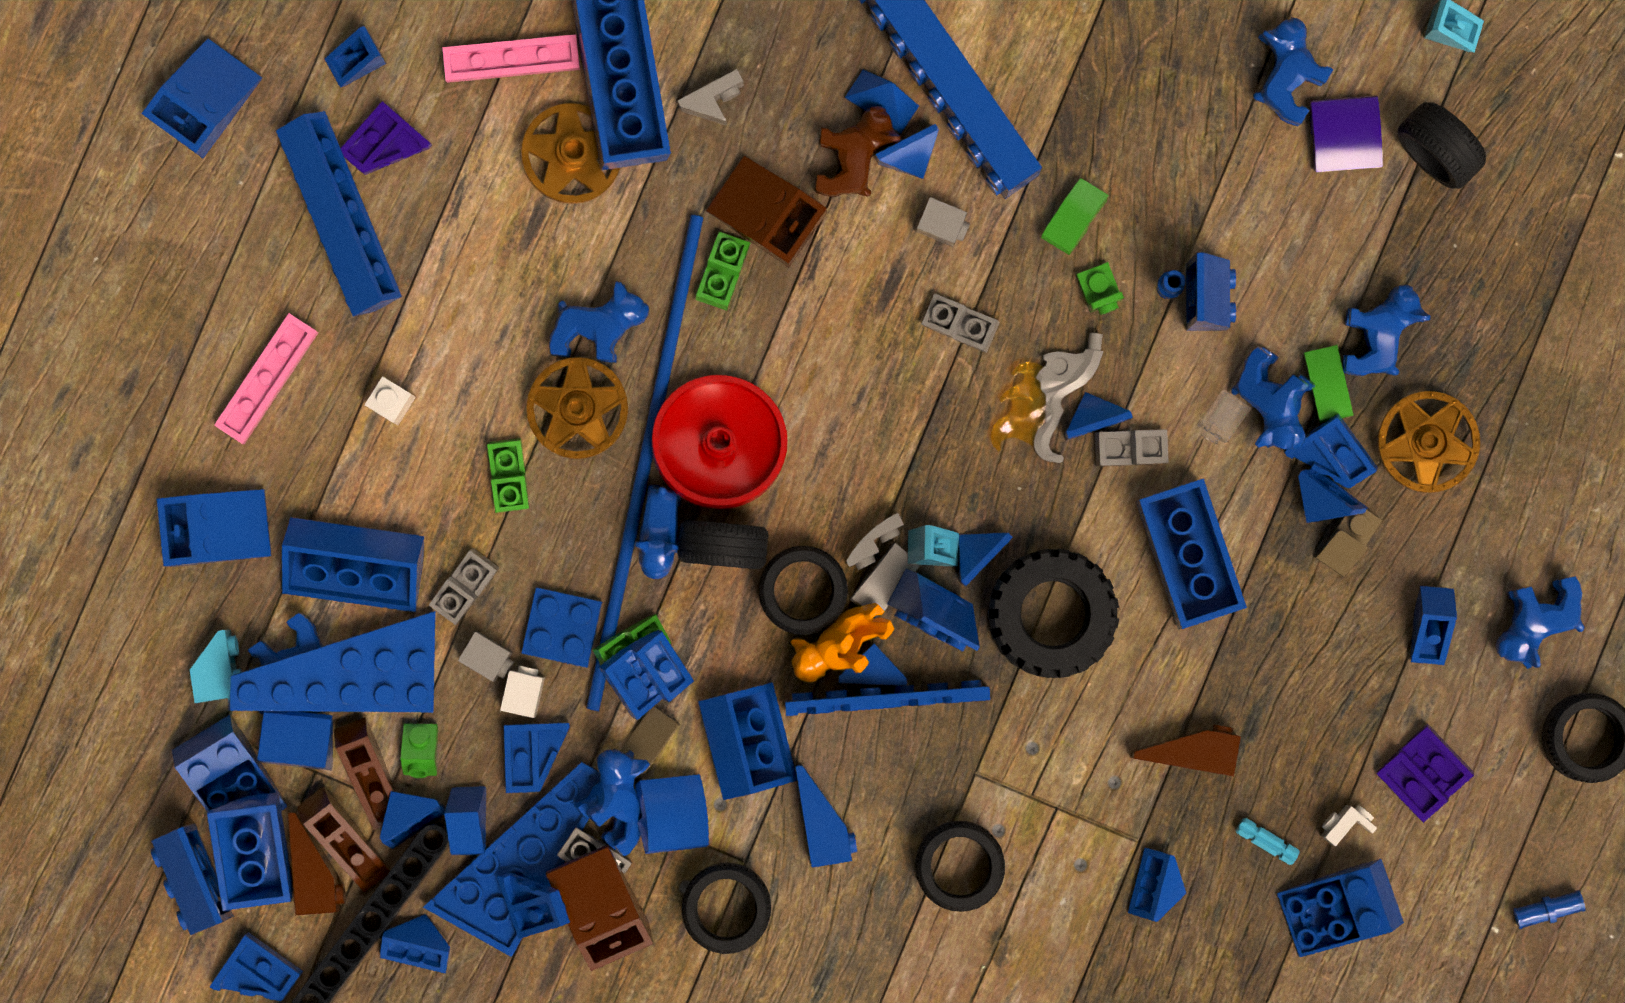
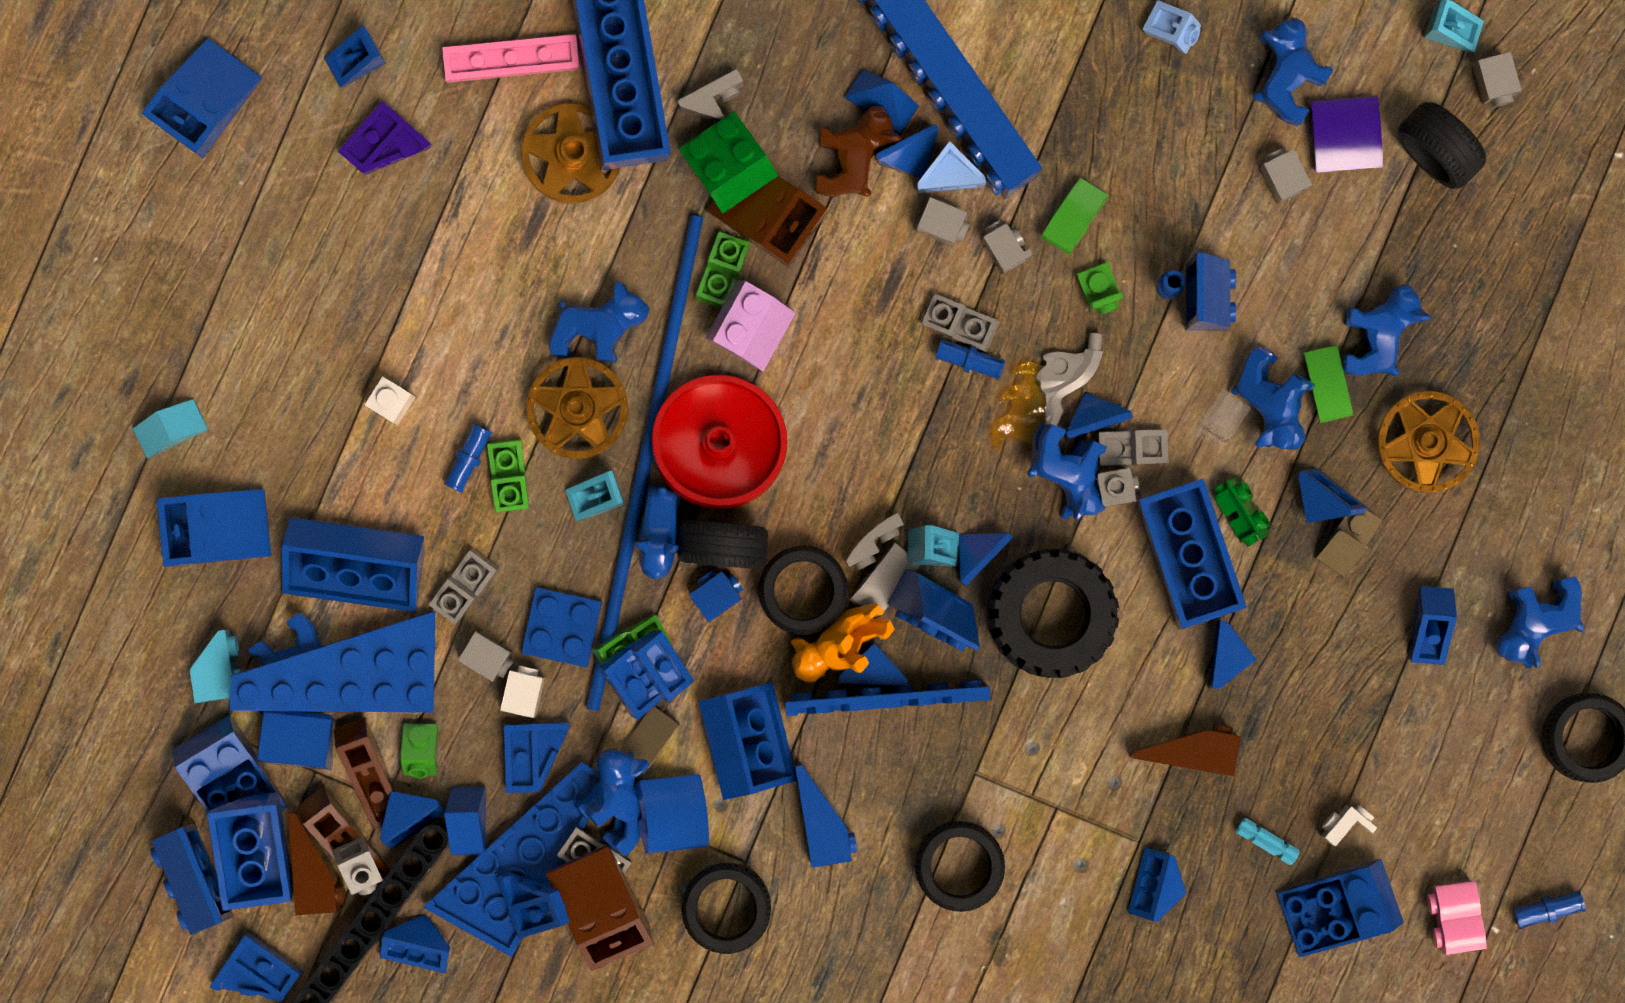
bright pink plate [214,313,319,444] -> none
blue brick [276,111,402,317] -> none
blue wing [1284,414,1377,489] -> none
dark purple slope [1376,724,1474,823] -> none
none -> medium azure slope [133,399,209,459]
none -> light grey brick [332,836,383,895]
none -> blue pin [444,423,492,493]
none -> medium azure slope [565,471,626,522]
none -> green brick [679,111,778,214]
none -> blue brick [689,570,744,623]
none -> lavender slope [705,280,796,372]
none -> light blue slope [917,141,986,194]
none -> blue pin [935,339,1005,380]
none -> light grey brick [982,219,1033,275]
none -> blue animal [1027,423,1107,521]
none -> light grey bracket [1097,468,1140,507]
none -> light blue bracket [1142,0,1201,54]
none -> blue slope [1209,621,1257,689]
none -> green hinge [1213,475,1271,547]
none -> light grey brick [1259,148,1312,204]
none -> bright pink brick [1427,880,1487,955]
none -> light grey brick [1472,52,1522,107]

